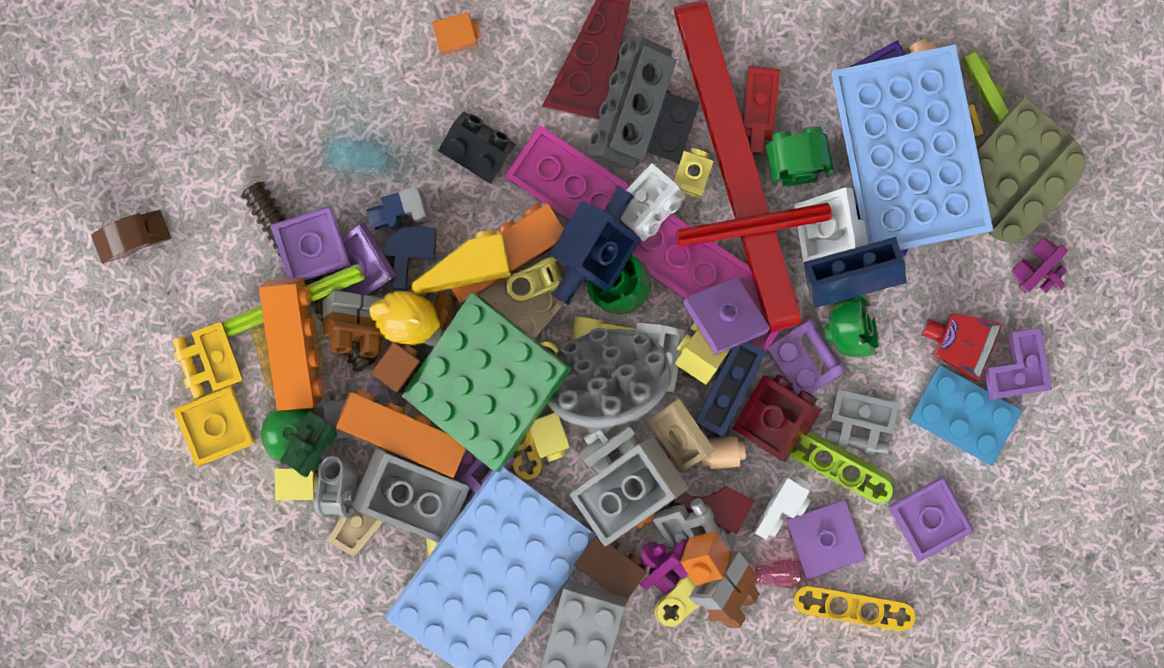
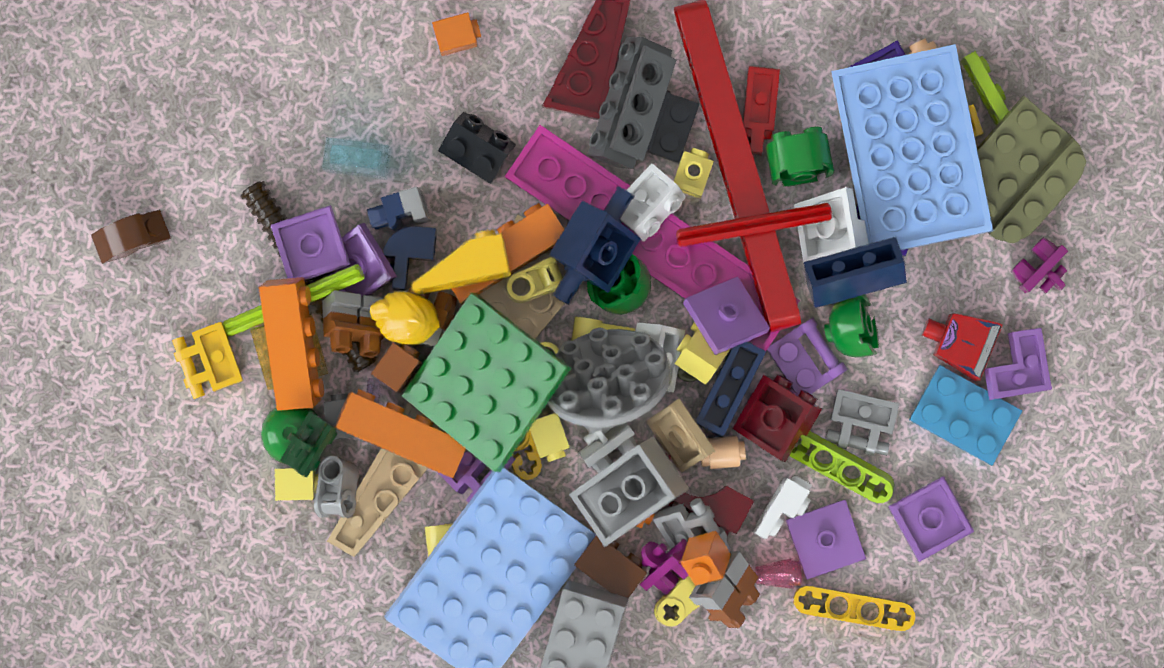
yellow plate [173,385,256,468] -> none
light grey slope [351,447,470,543] -> none

